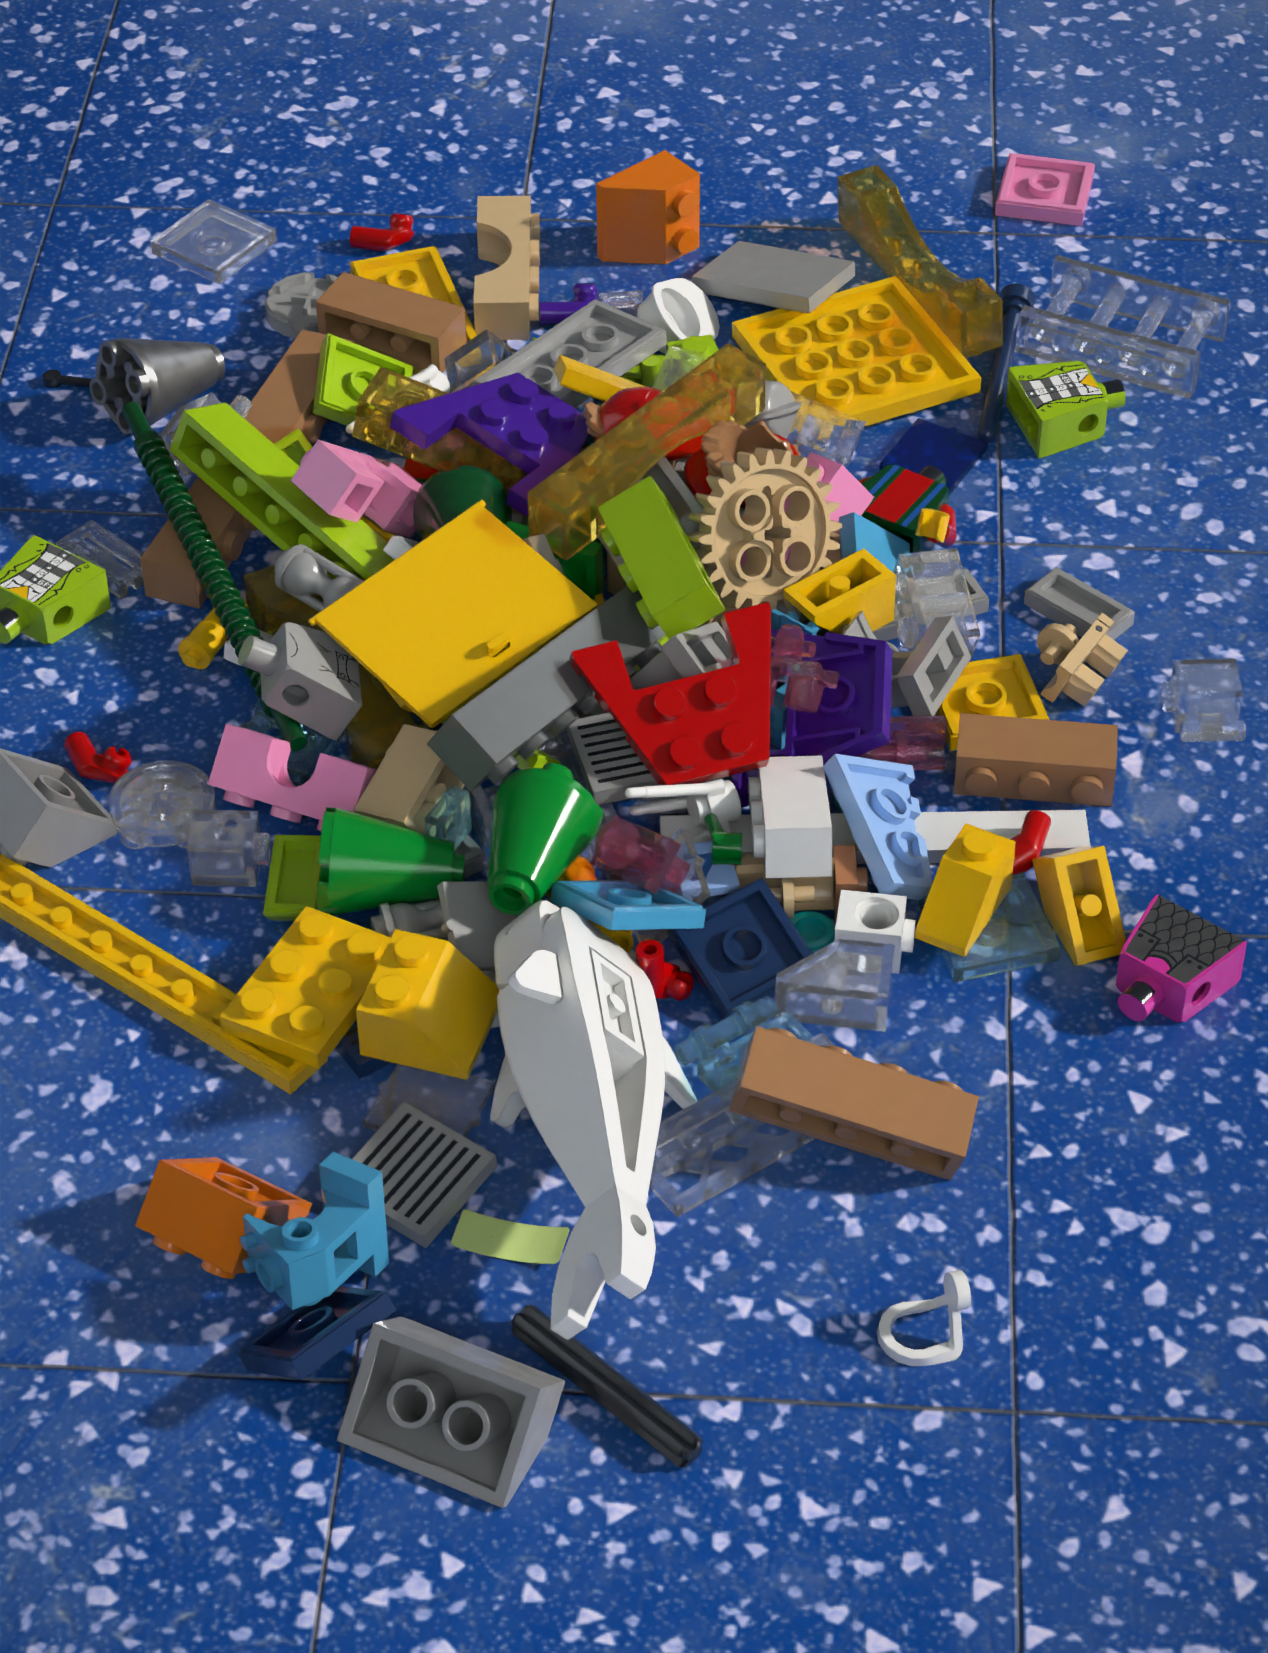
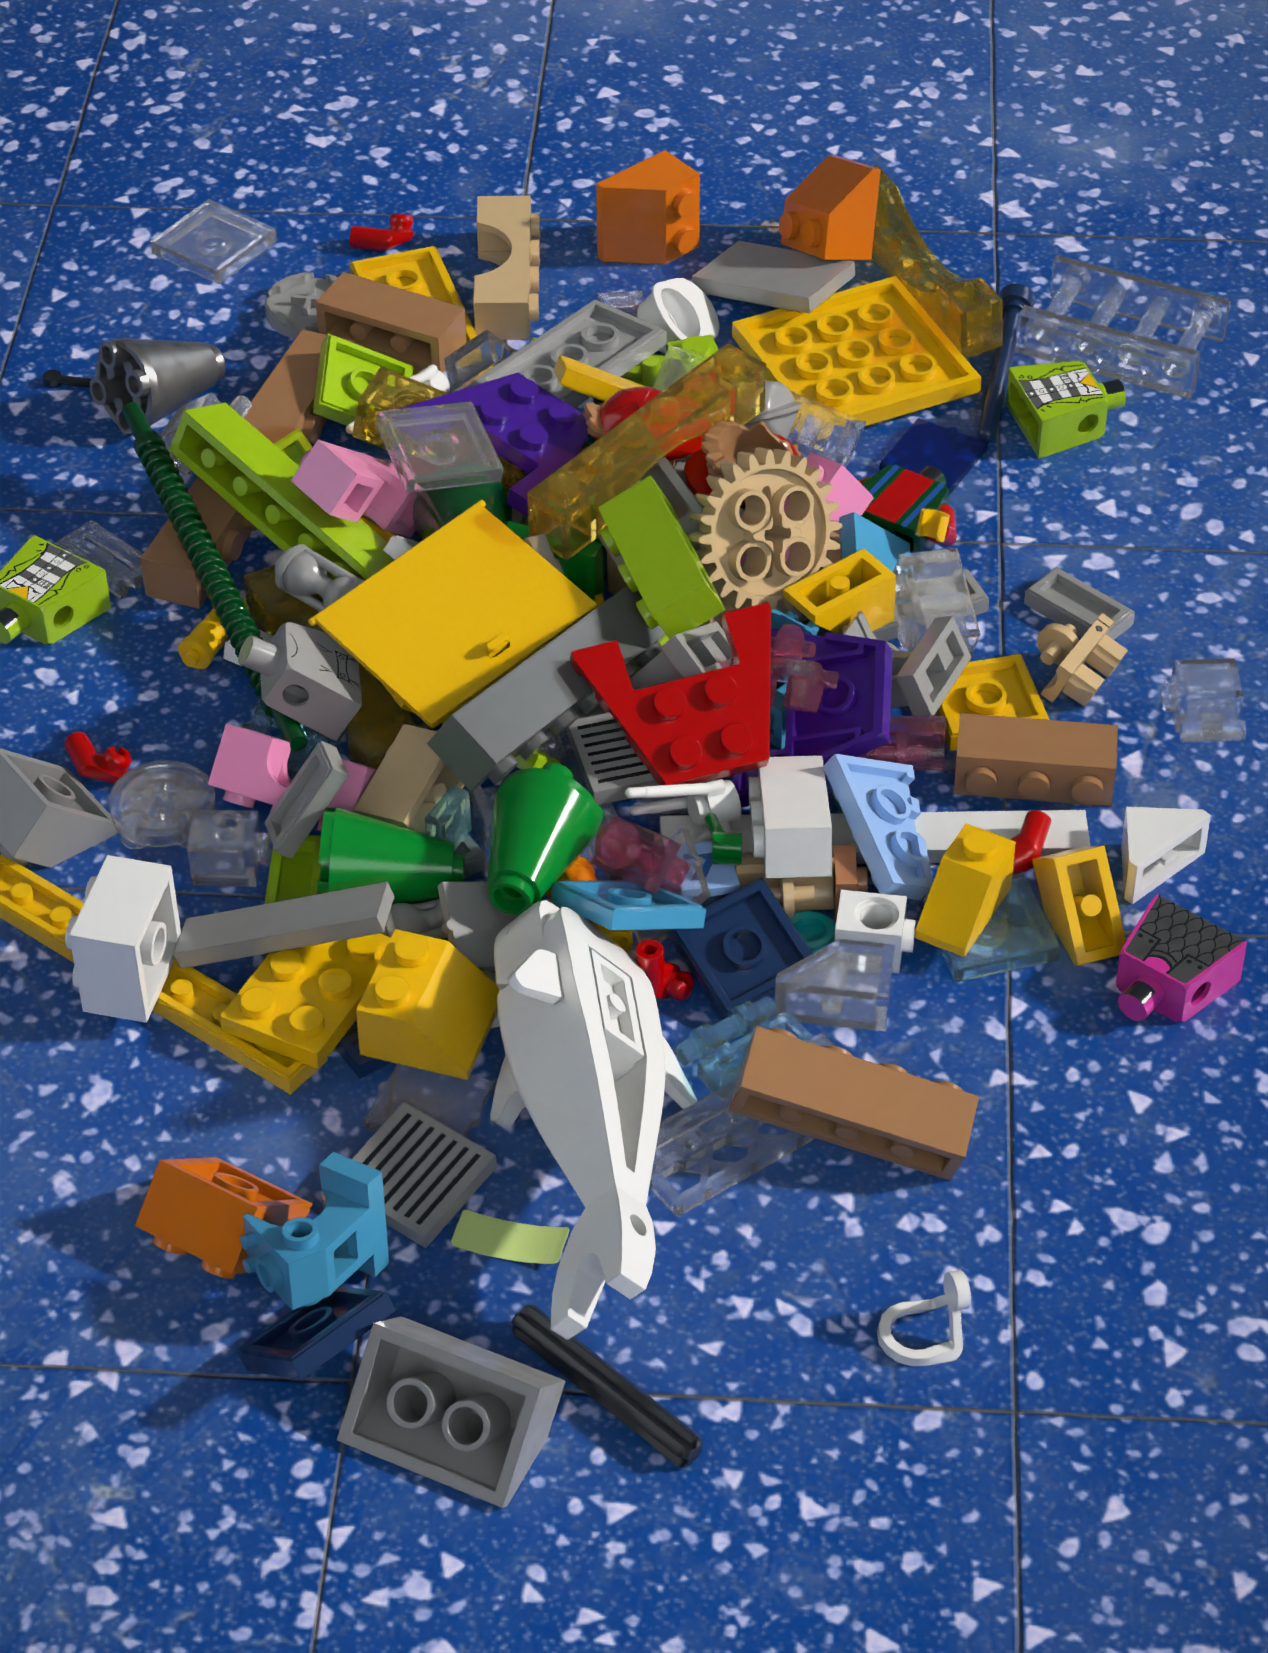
dark purple arm [539,283,600,325] -> none
bright pink tile [995,153,1095,226] -> none
none -> white brick [65,855,181,1023]
none -> light grey tile [173,882,395,968]
none -> light grey tile [264,741,349,859]
none -> clear tile [376,401,504,493]
none -> orange slope [779,155,881,260]
none -> white slope [1121,807,1211,904]

